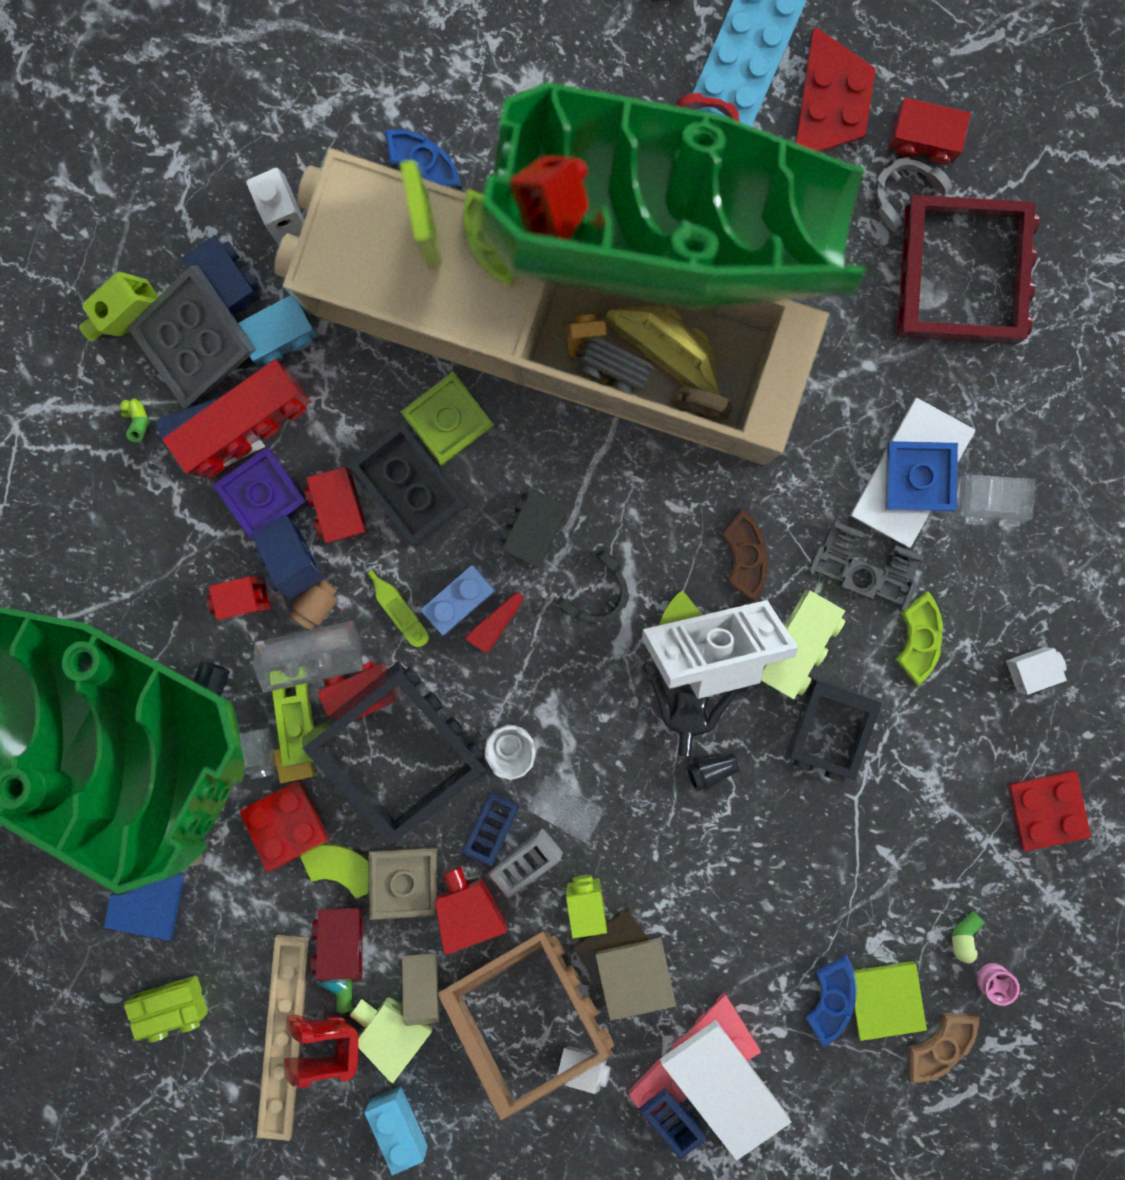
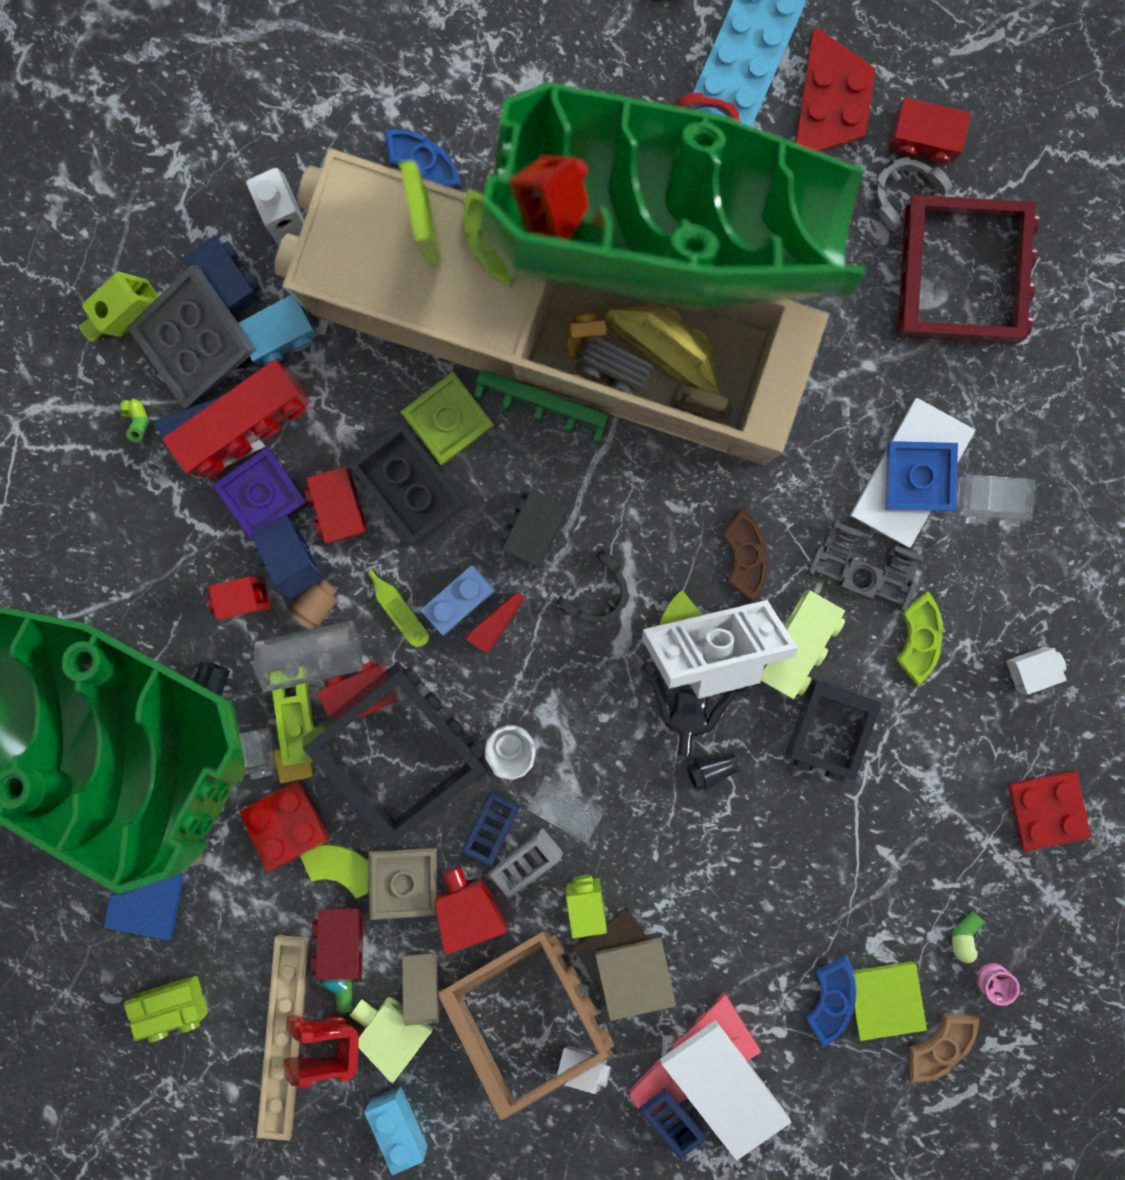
none -> green hinge [474,369,609,443]

